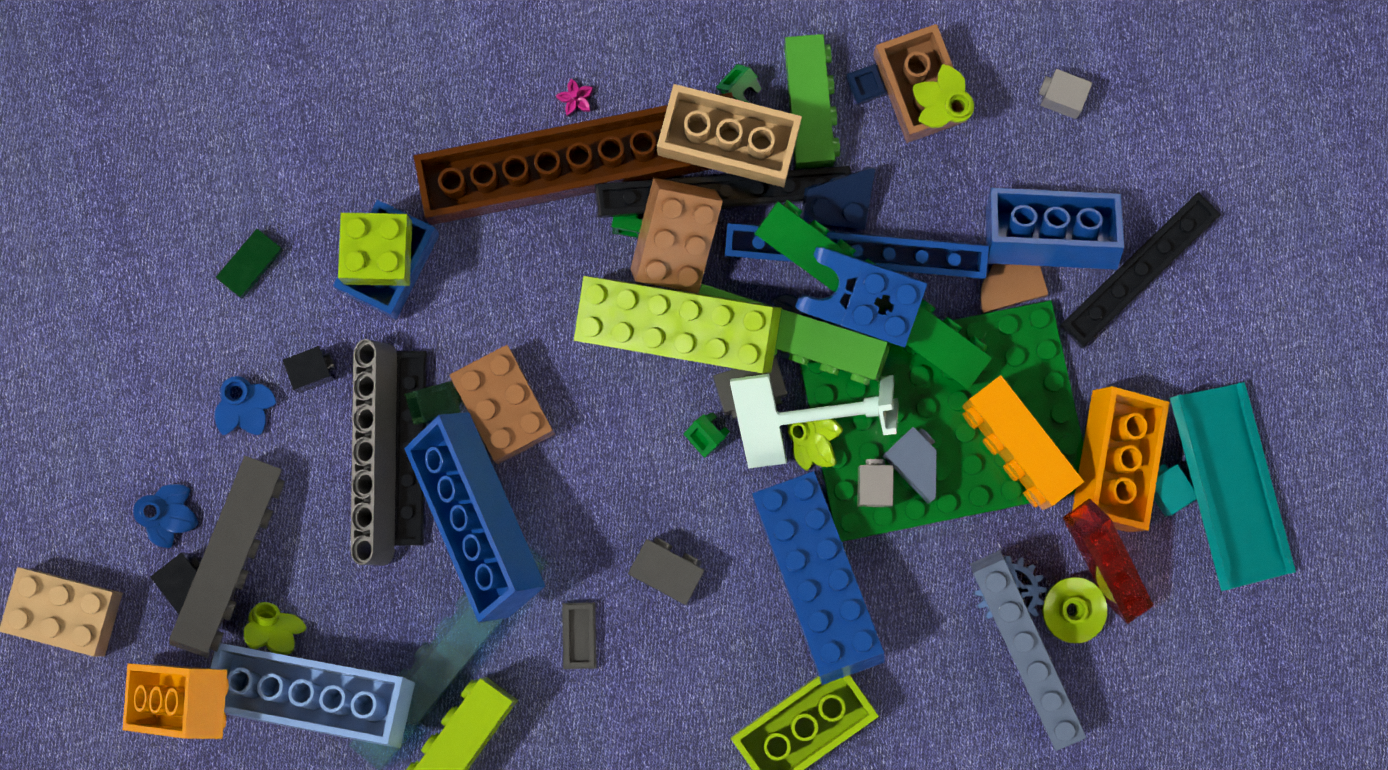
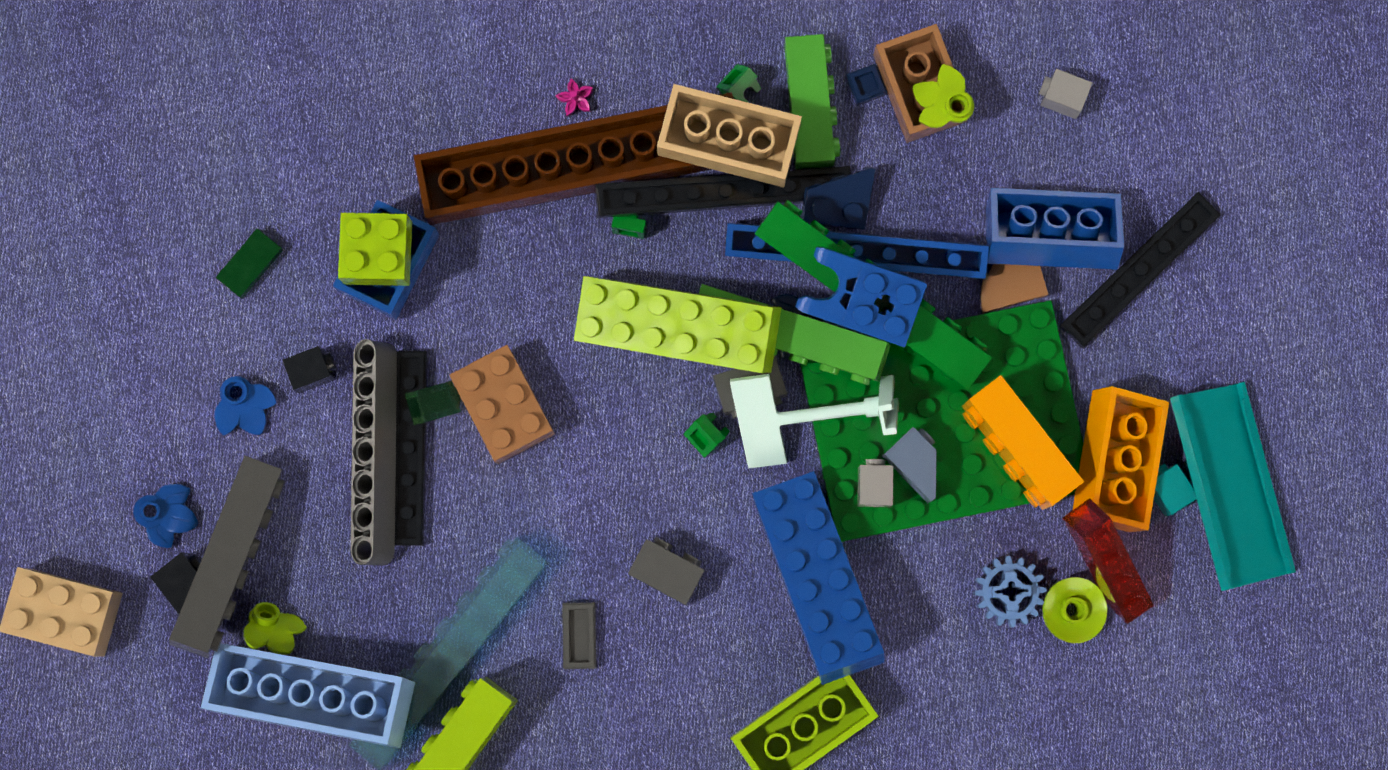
light orange brick [122,663,229,739] -> none
blue brick [404,412,546,623] -> none
medium nougat brick [630,177,723,293] -> none
lime plate [788,419,843,471] -> none
sand blue brick [970,550,1086,751] -> none

